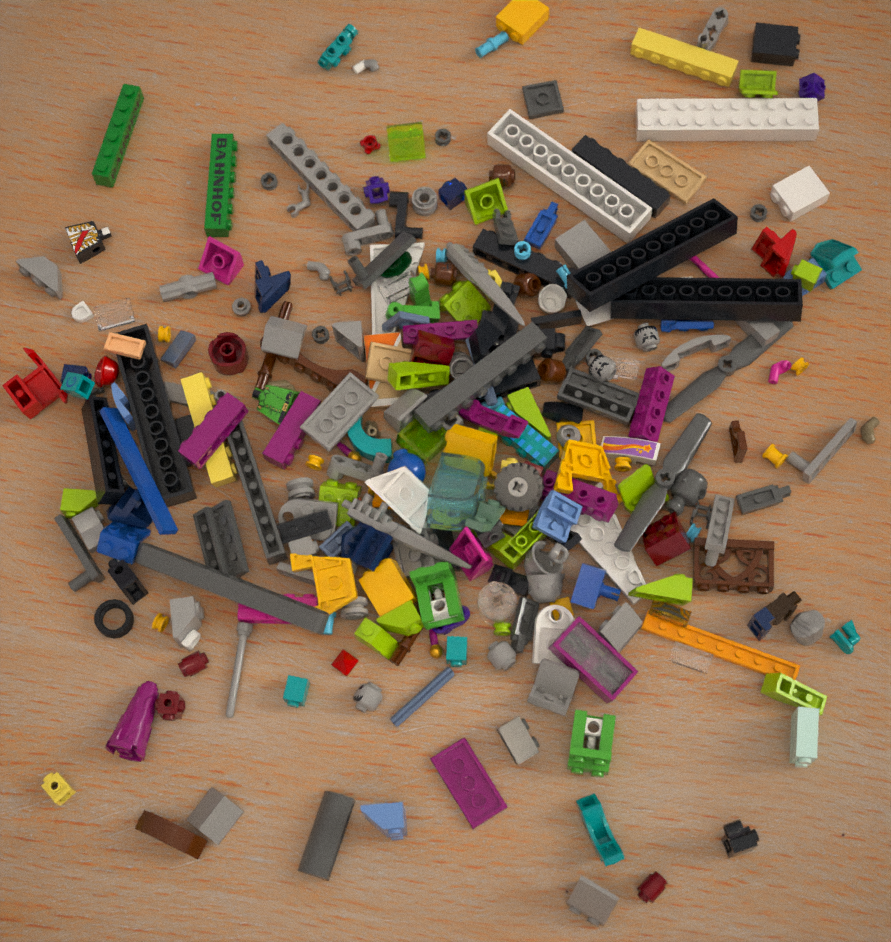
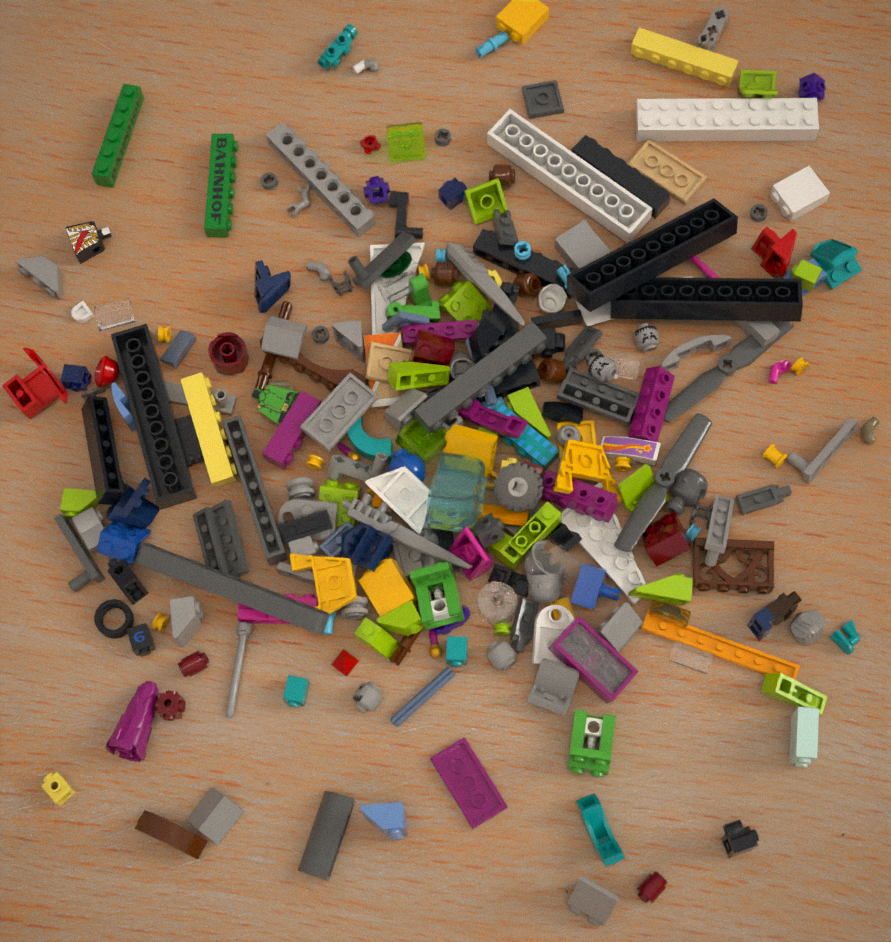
teal brick [60,372,95,400] -> none
blue tile [99,407,178,535] -> none
light nougat tile [103,332,146,360] -> none
light grey piece [159,272,217,302] -> none
magenta brick [178,392,249,470] -> none
white tile [181,630,201,652] -> none
dark pink slope [198,237,244,285] -> none
light grey plate [232,298,251,316] -> none
light grey beam [342,209,394,256] -> none
dark tan arm [364,421,379,438] -> none
light grey wheel [412,187,438,216] -> none
sand green slope [465,499,506,532] -> none
brick [496,716,540,764] -> none
blue hinge [524,202,558,250] -> none
medium blue slope [532,490,582,543] -> none
light grey tile [547,542,568,564] -> none
blue hinge [660,319,714,332] -> none
reddish brown tile [729,420,747,463] -> none
black brick [751,22,801,67] -> none
none -> black brick [127,623,156,656]

